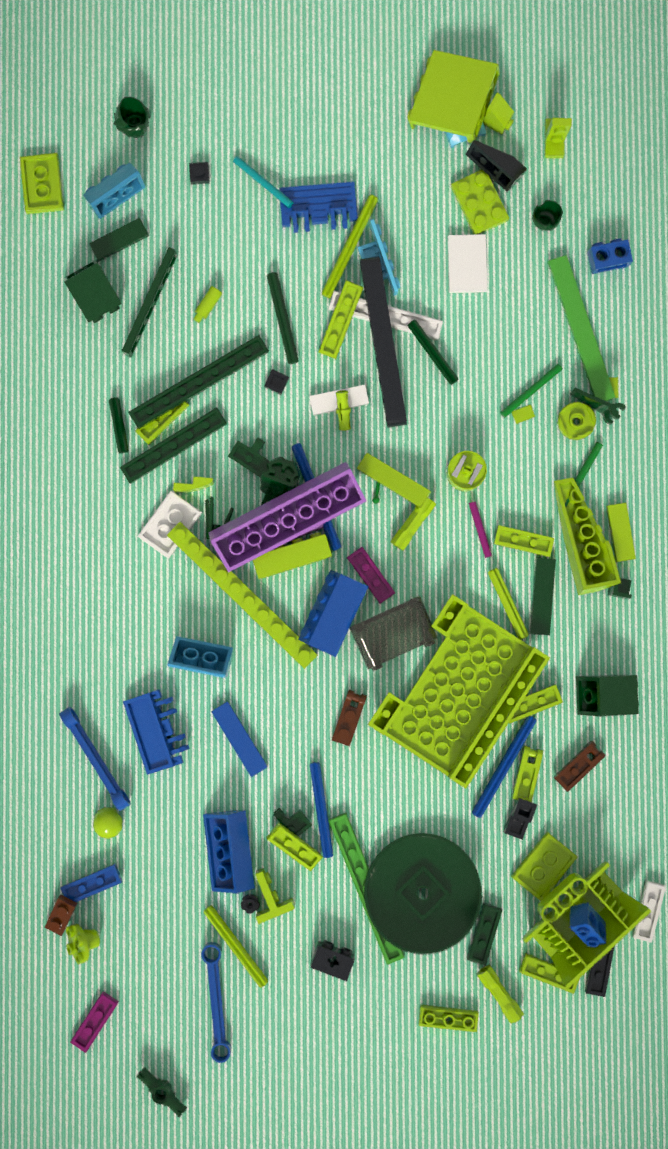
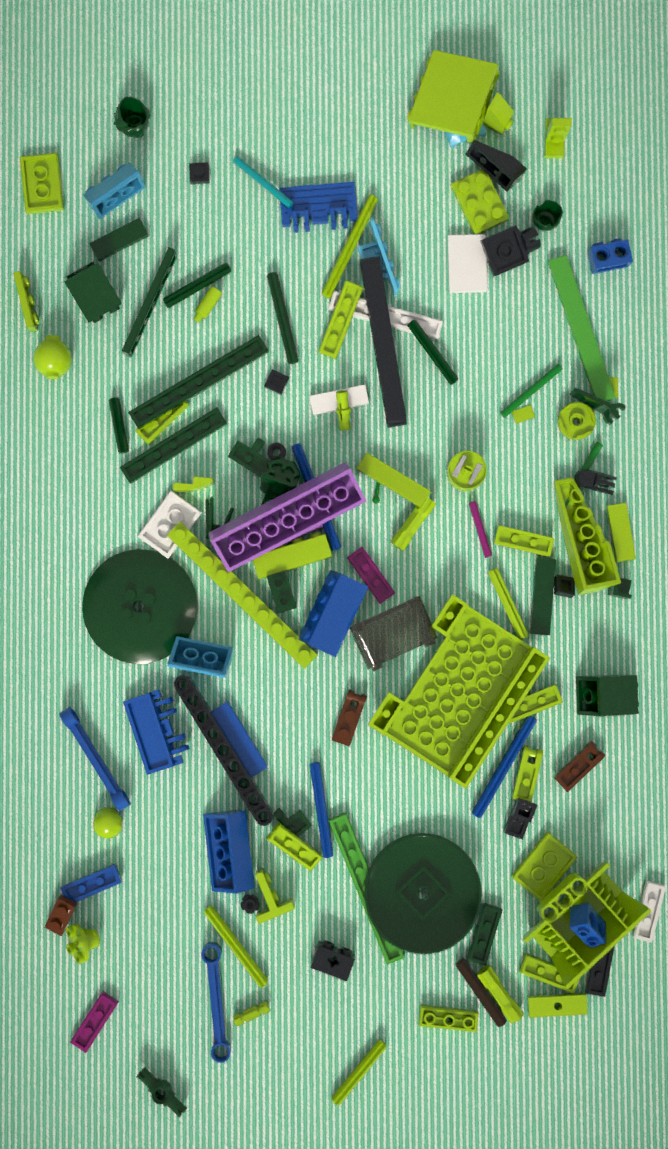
none -> lime tile [13,271,40,332]
none -> lime brick [33,335,72,380]
none -> dark green dish [82,549,197,664]
none -> dark green axle [163,263,231,308]
none -> black beam [174,675,273,826]
none -> lime axle [233,1001,270,1026]
none -> black plate [267,443,286,460]
none -> dark green brick [267,571,297,614]
none -> lime axle [332,1039,387,1106]
none -> dark brown axle [455,958,507,1027]
none -> black plate [480,225,541,276]
none -> lime tile [527,993,588,1018]
none -> black plate [554,574,575,598]
none -> black arm [575,469,617,495]

